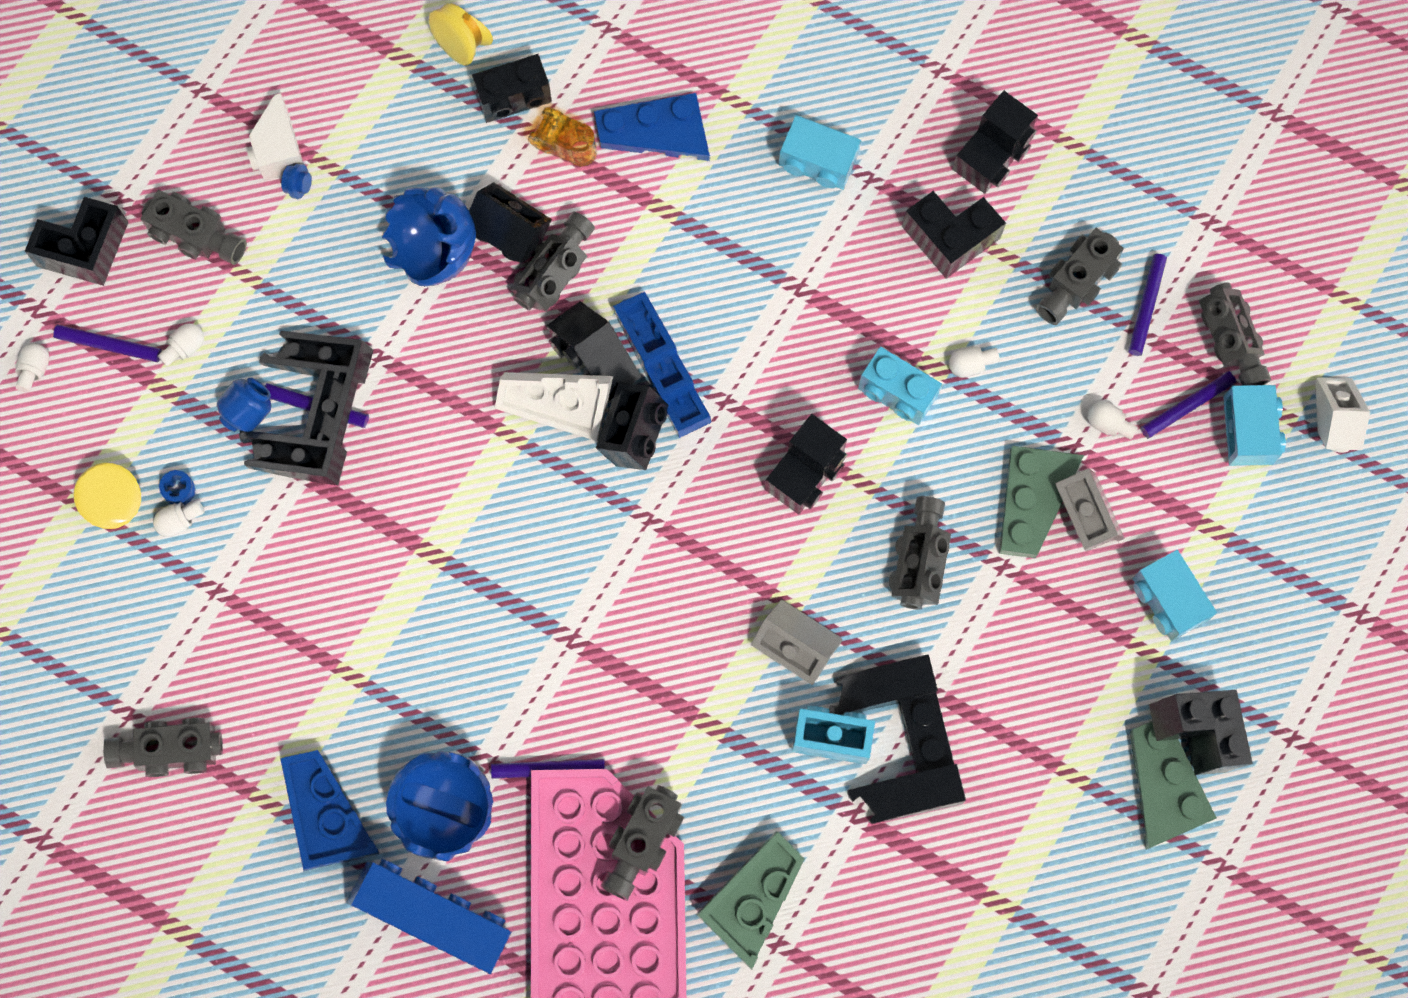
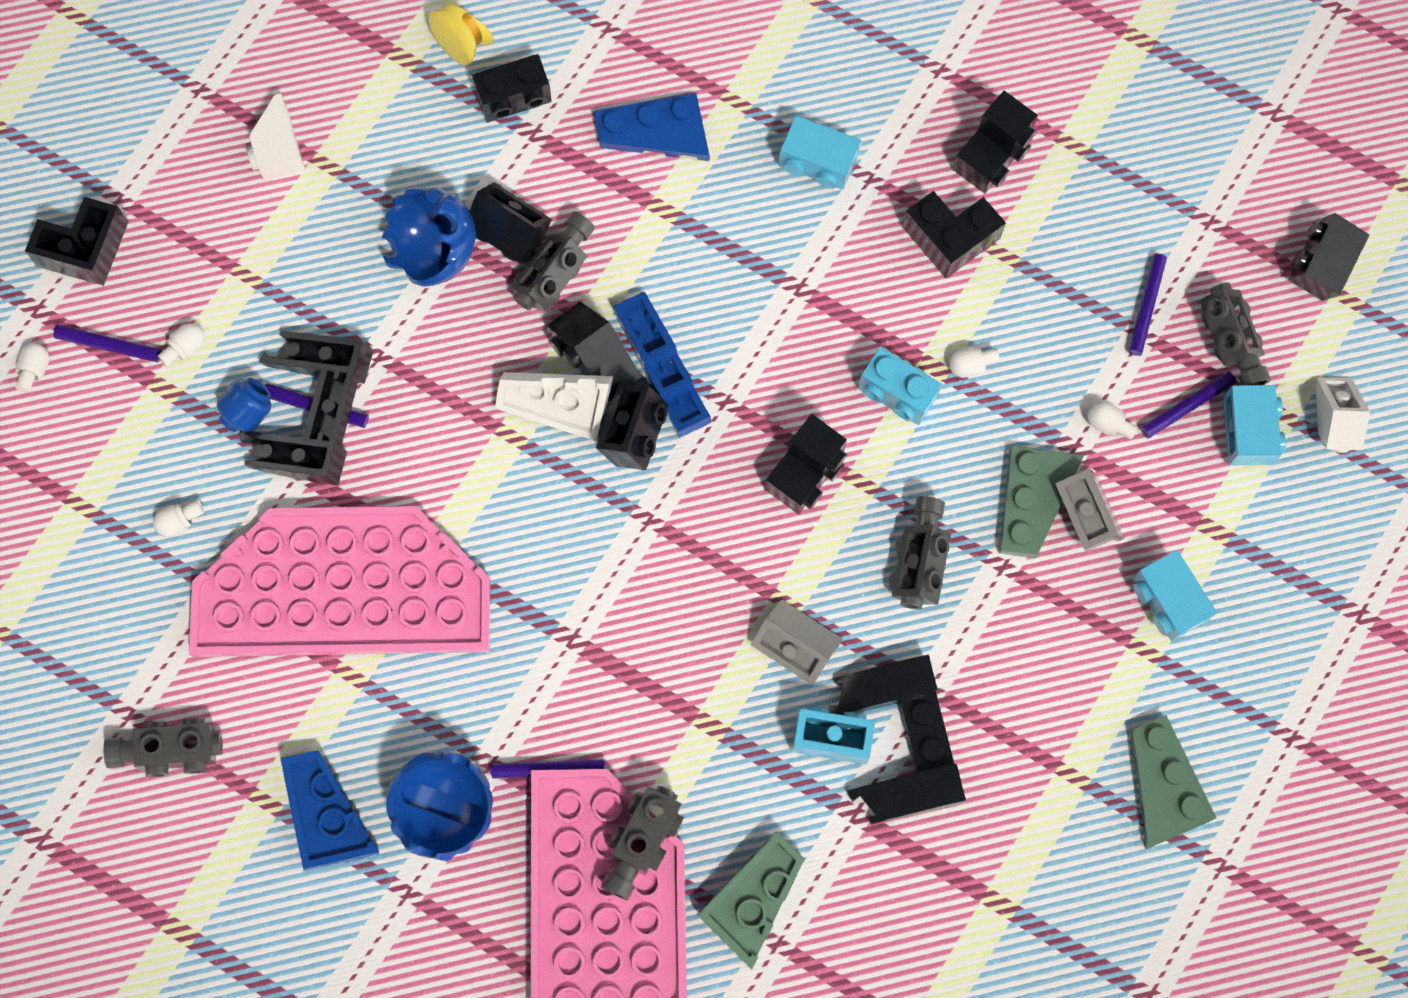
light yellow piece [74,463,141,529] -> none
dark grey brick [140,189,247,265] -> none
blue bush [159,470,196,505] -> none
blue plate [281,163,312,199] -> none
blue wedge [346,859,511,975] -> none
clear yellow piece [528,107,597,167] -> none
dark grey brick [1036,228,1124,325] -> none
black brick [1149,690,1253,776] -> none
none -> bright pink plate [189,506,490,657]
none -> black brick [1288,213,1370,301]

